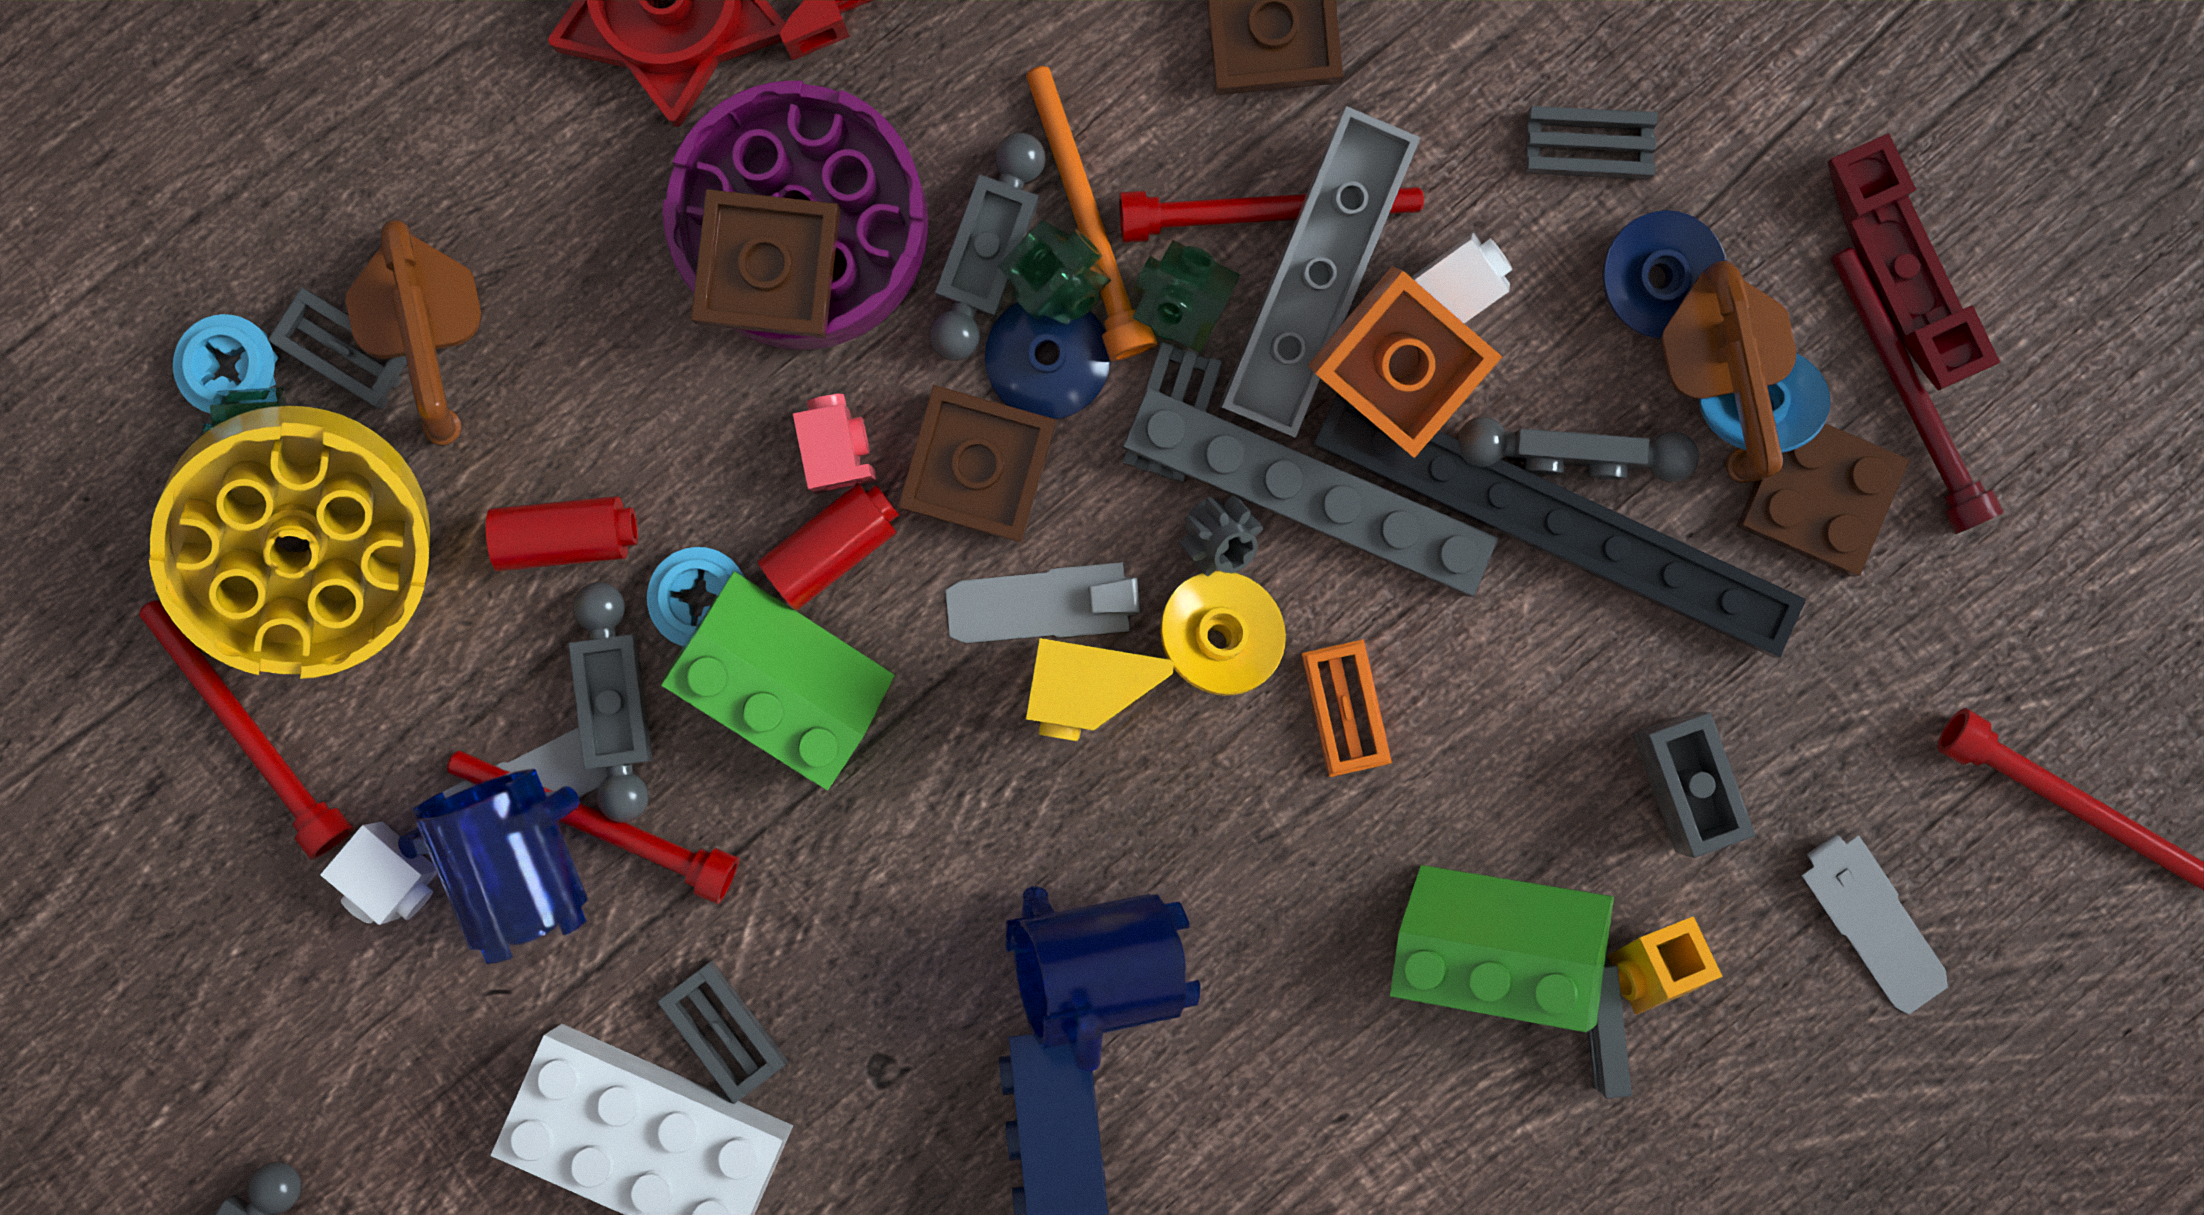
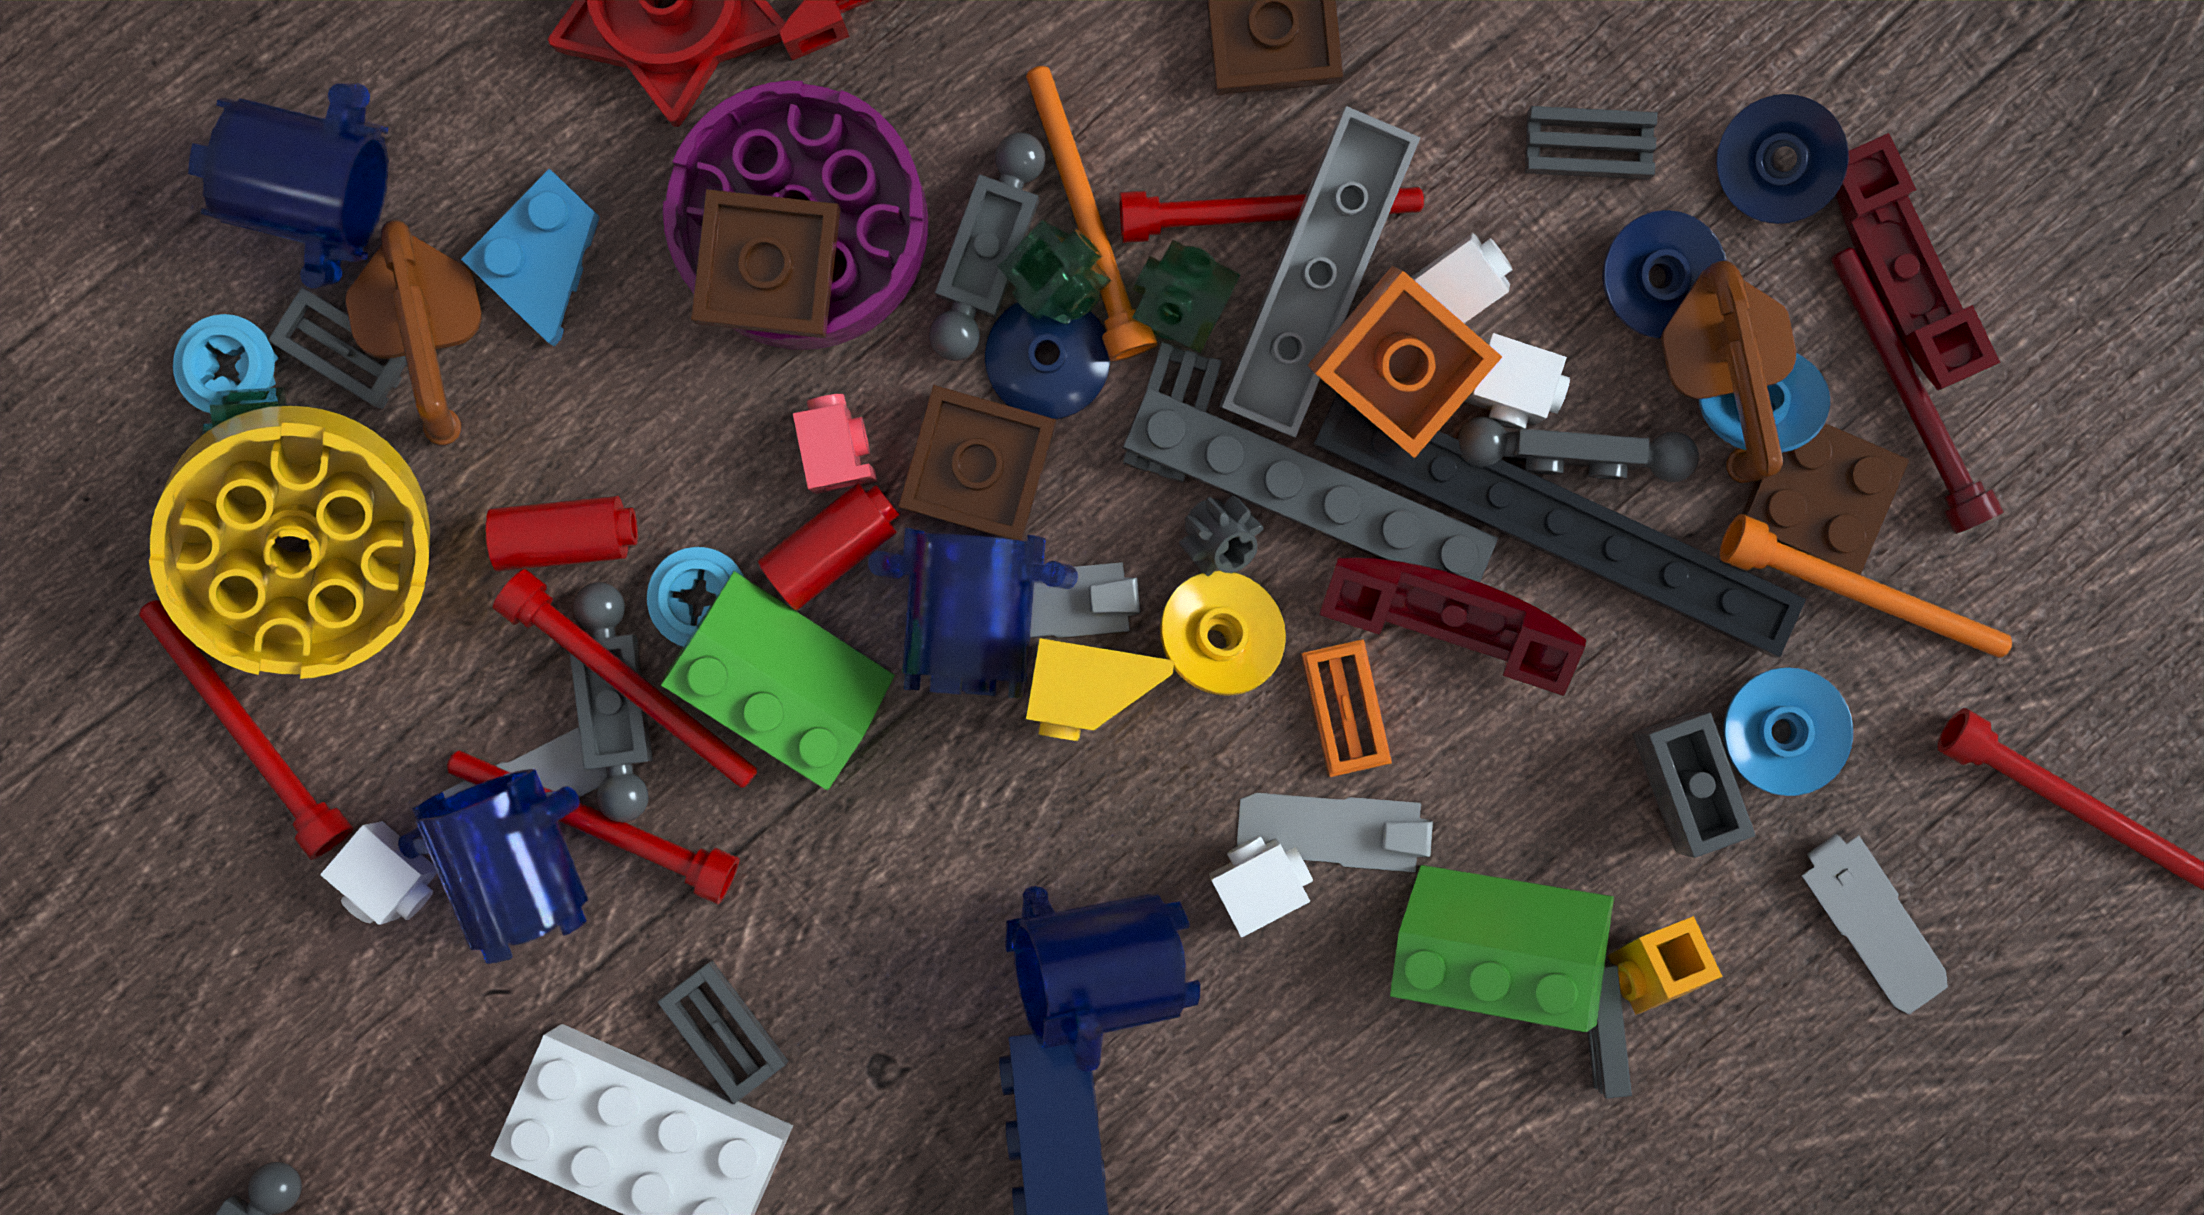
none -> clear blue container [188,83,389,288]
none -> dark azure wing [461,169,600,347]
none -> red piece [492,569,757,788]
none -> clear blue container [868,528,1078,698]
none -> white brick [1209,836,1313,938]
none -> light grey piece [1237,793,1433,872]
none -> dark red slope [1319,558,1586,696]
none -> white brick [1464,333,1570,430]
none -> dark blue dish [1717,94,1849,224]
none -> orange piece [1720,514,2012,658]
none -> dark azure dish [1723,668,1853,796]

